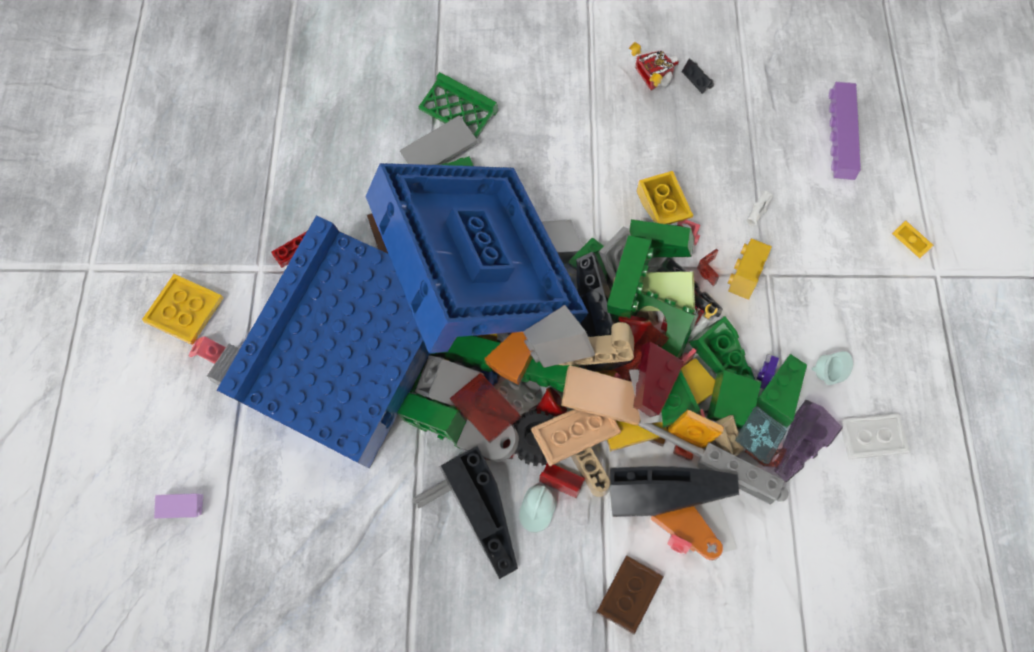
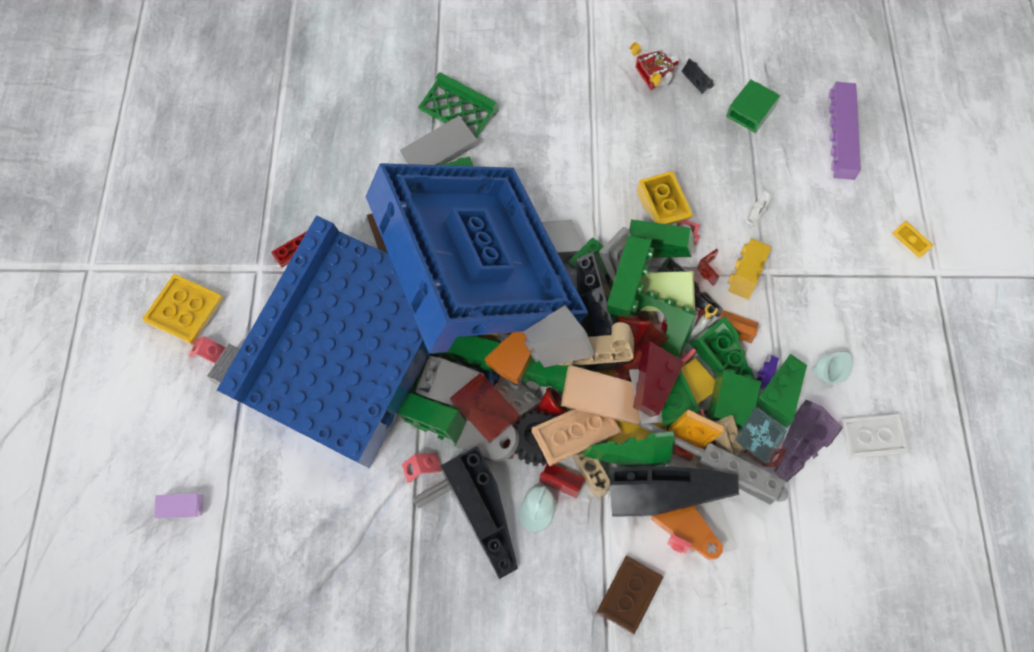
none -> coral bracket [402,452,441,483]
none -> green wedge [583,431,674,467]
none -> orange panel [719,310,759,344]
none -> green brick [726,79,781,133]

